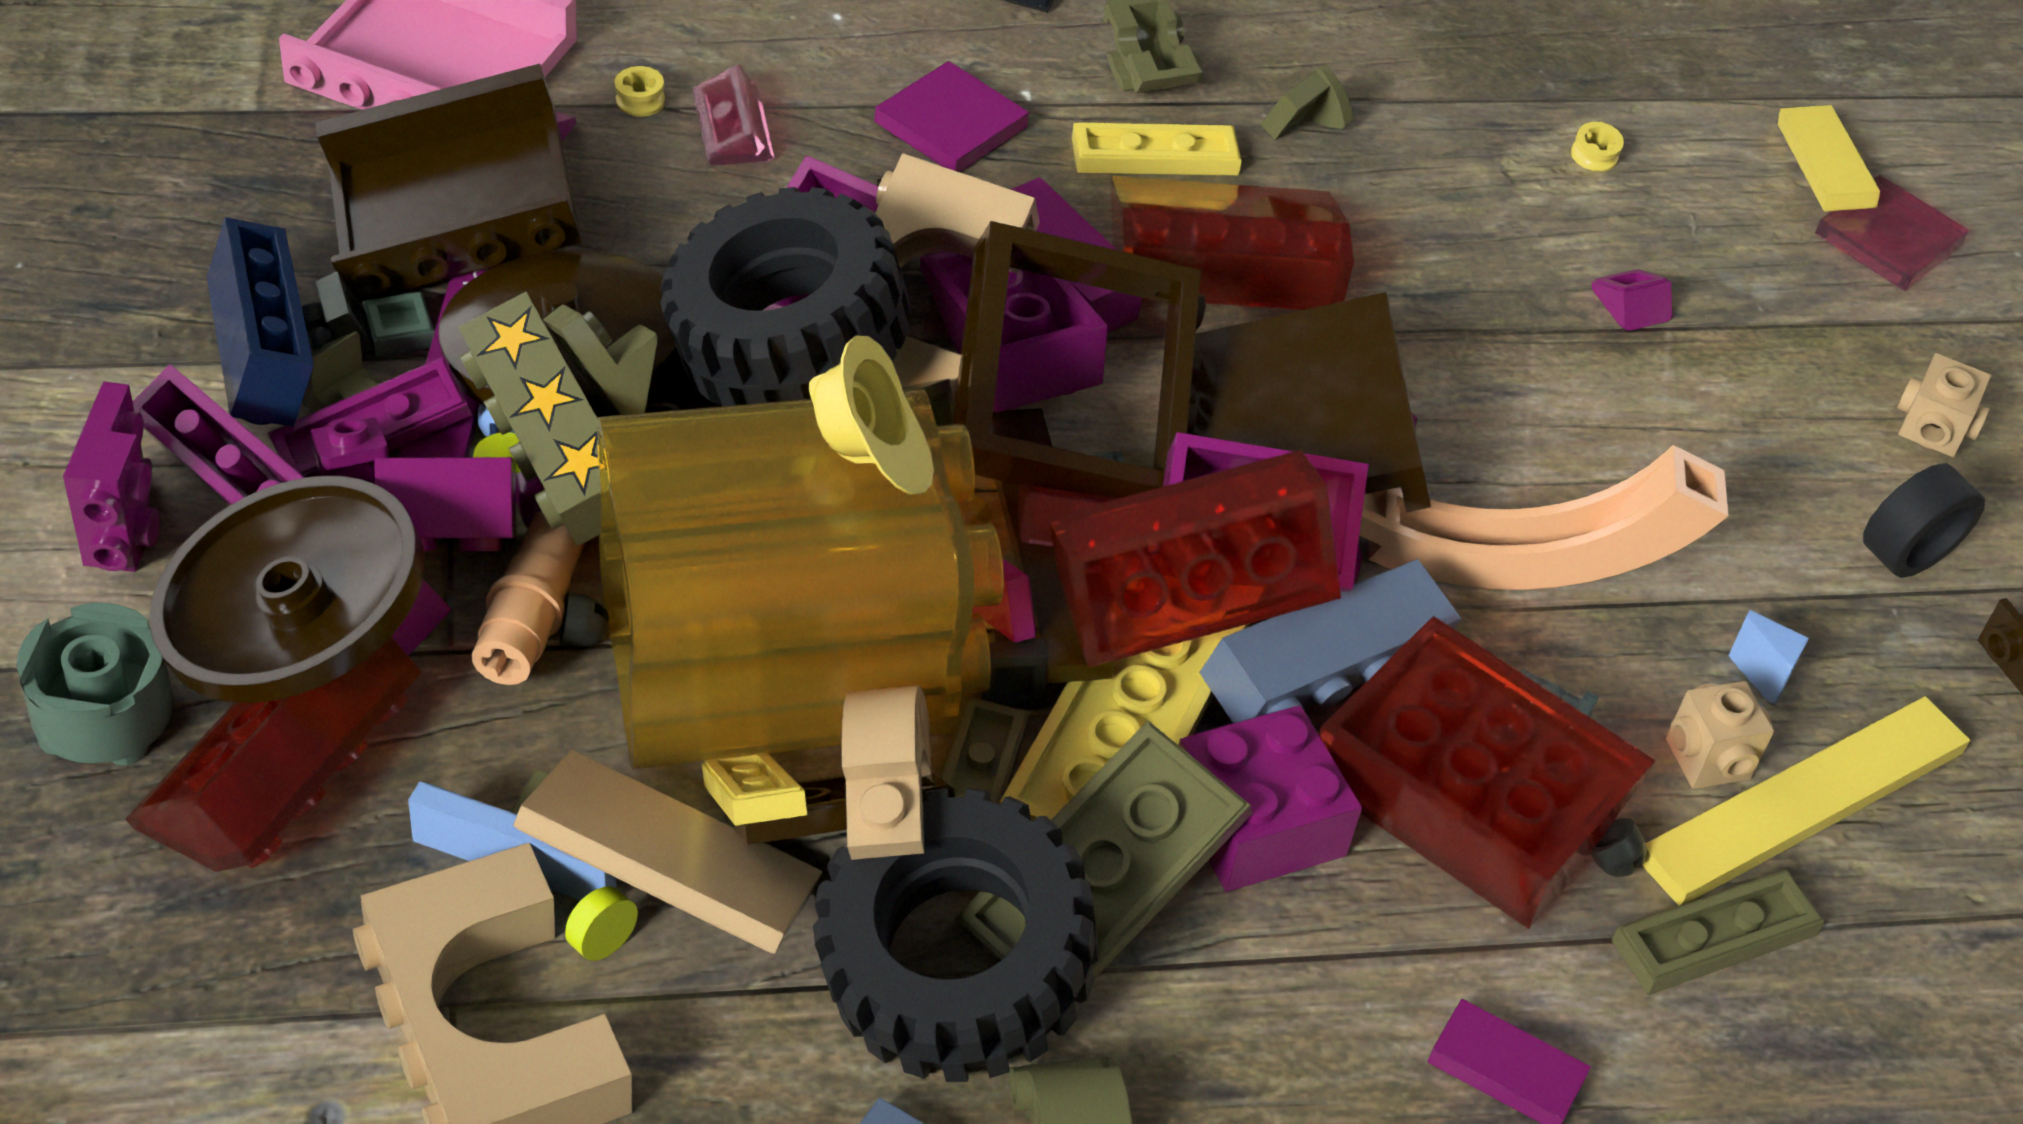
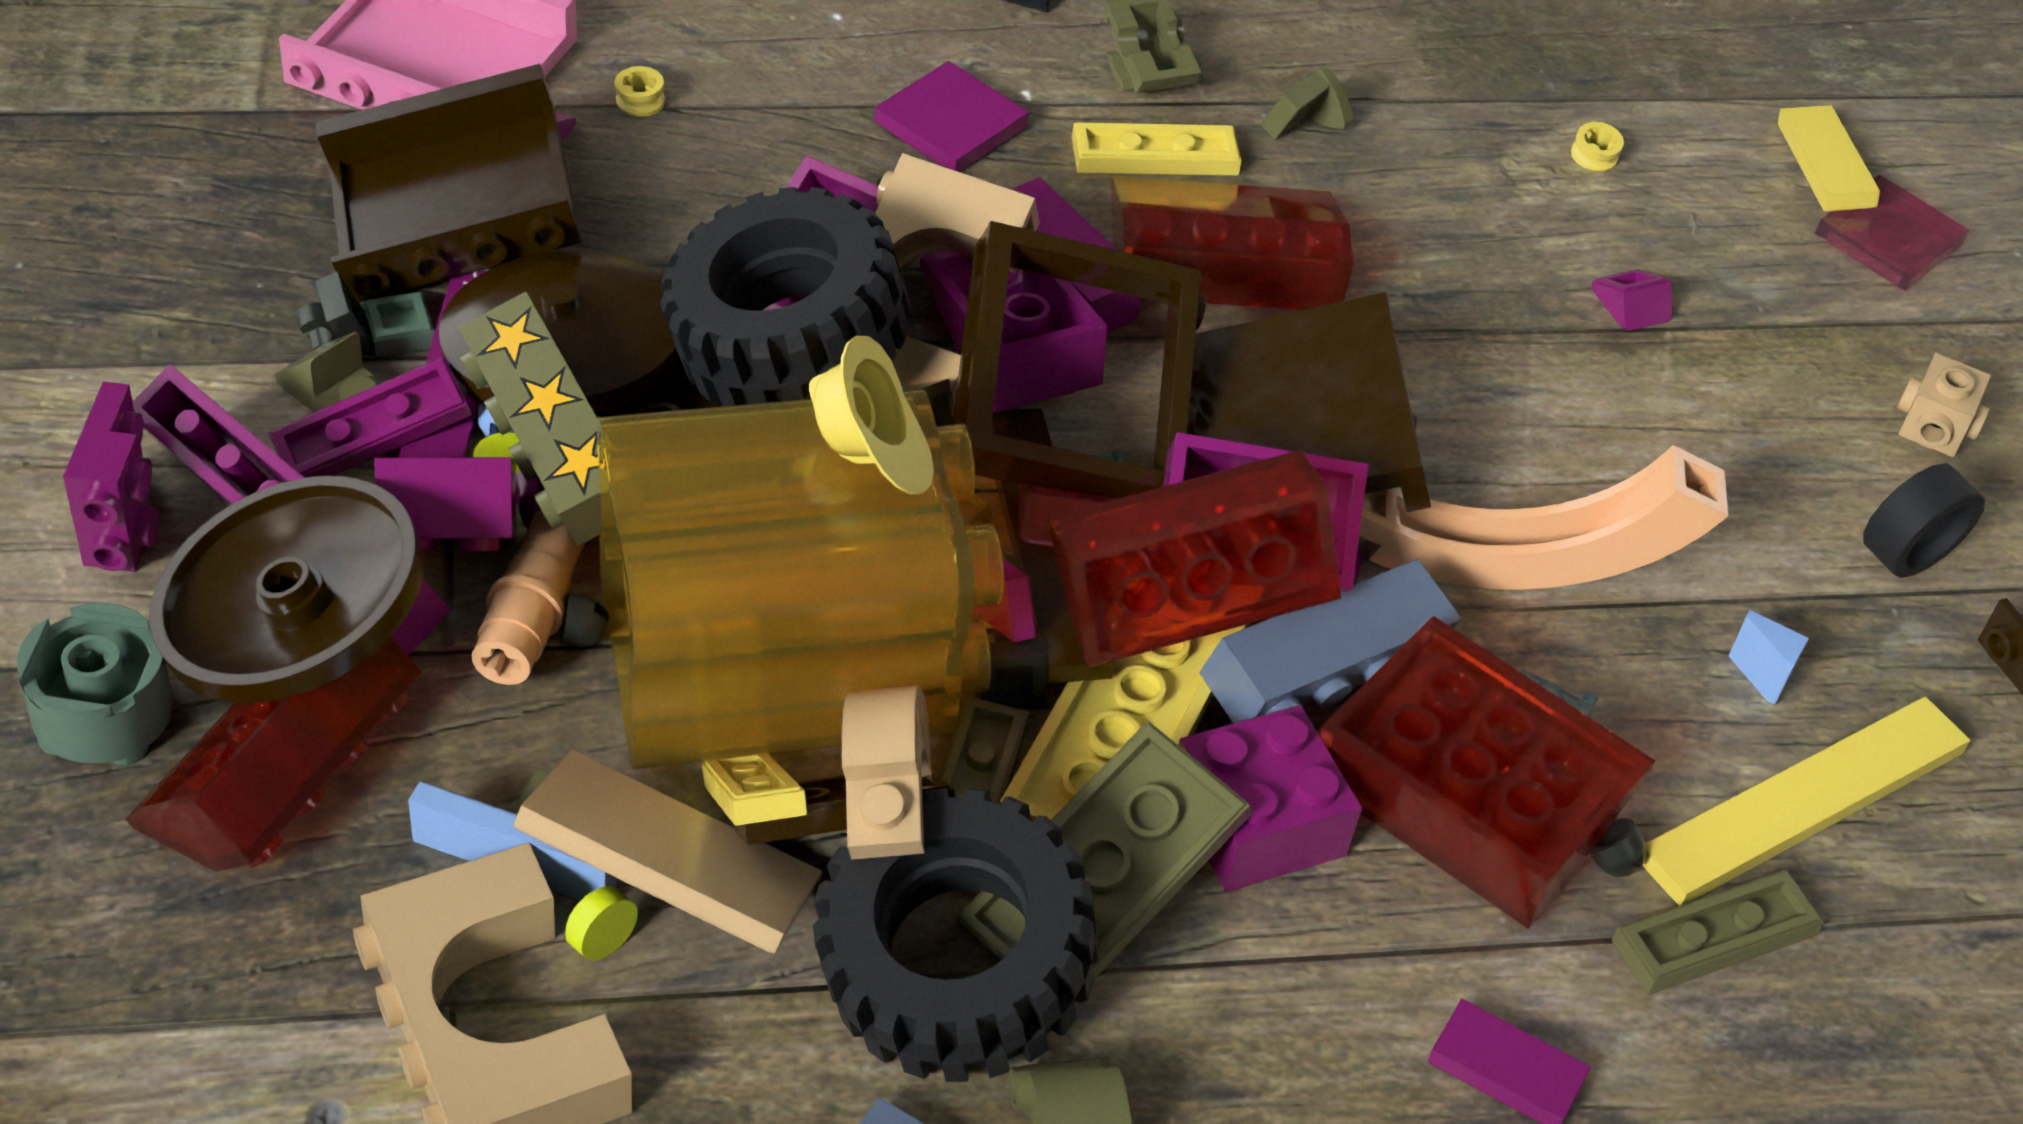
dark blue brick [207,217,314,427] -> none
magenta bracket [311,417,389,484] -> none
olive slope [543,304,658,430] -> none
clear pink slope [693,64,775,165] -> none
tan brick [1666,681,1774,789] -> none

